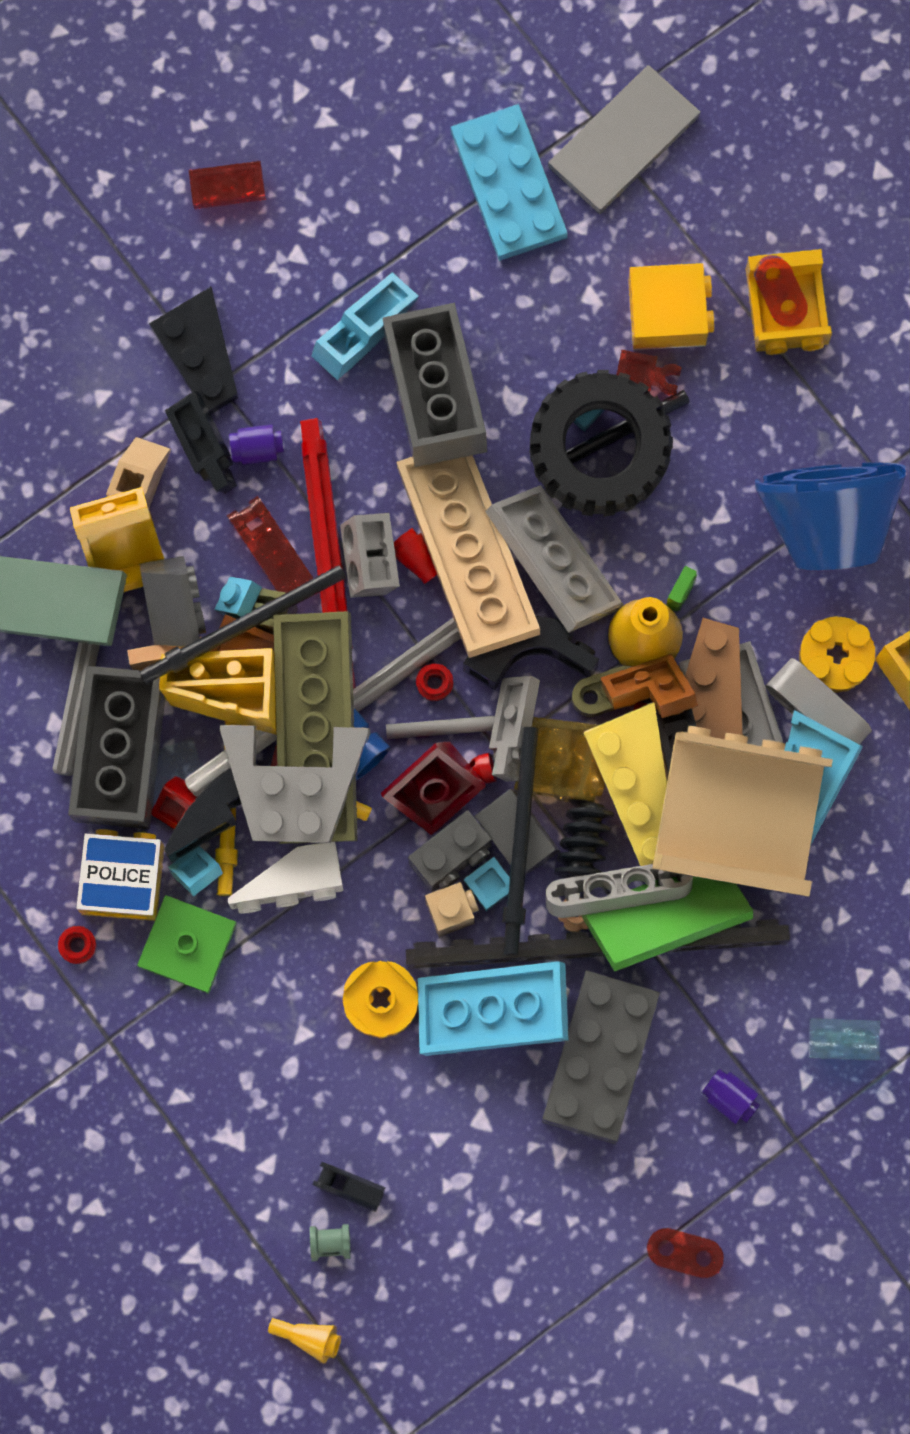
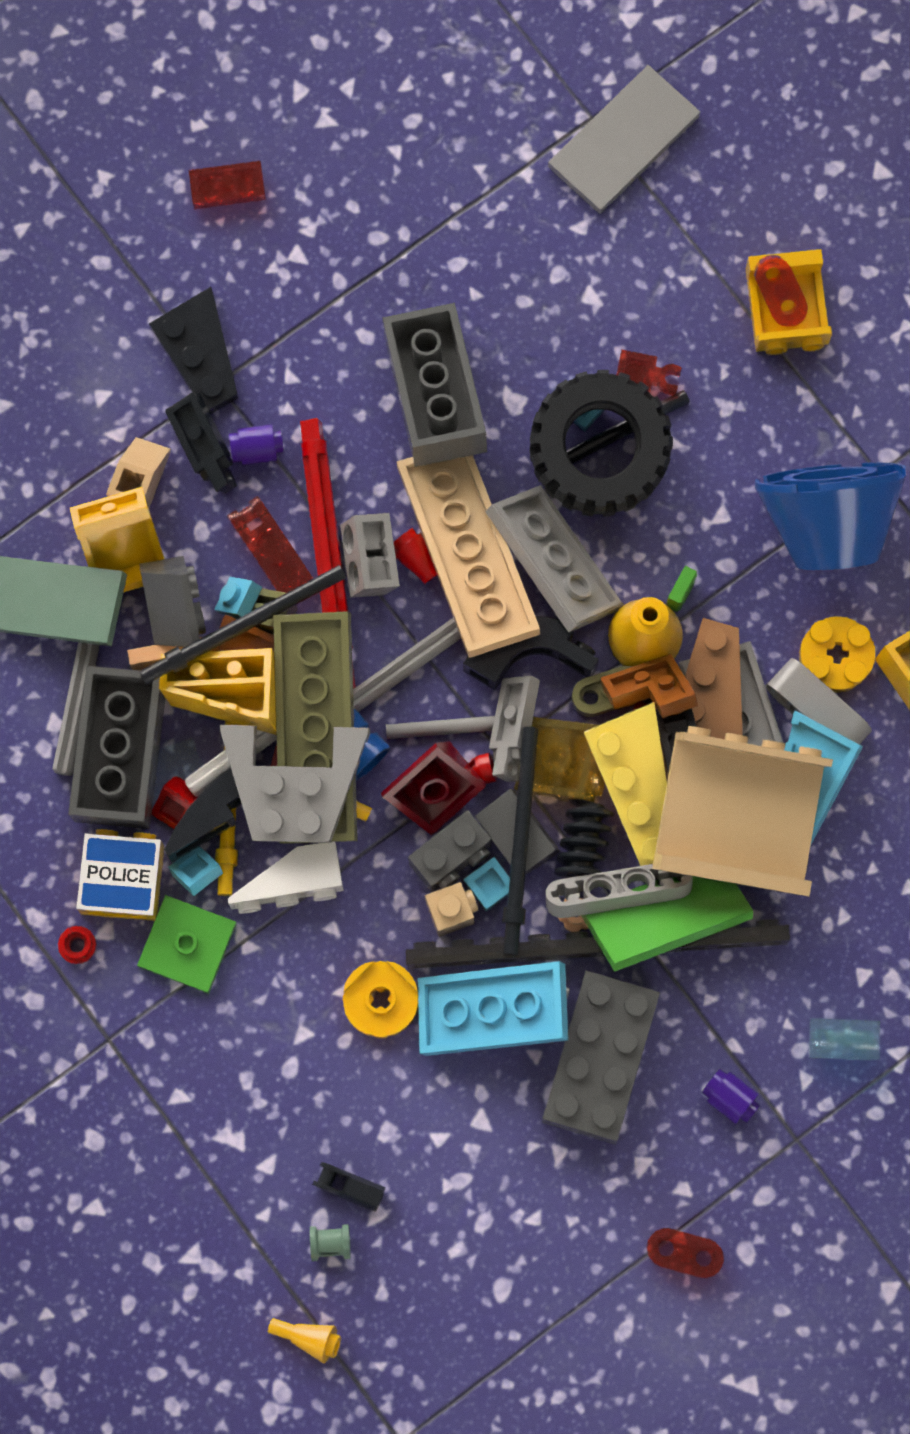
medium azure slope [311,272,419,380] -> none
red plate [416,663,453,701] -> none
medium azure plate [451,104,568,261] -> none
yellow piece [628,263,714,350] -> none

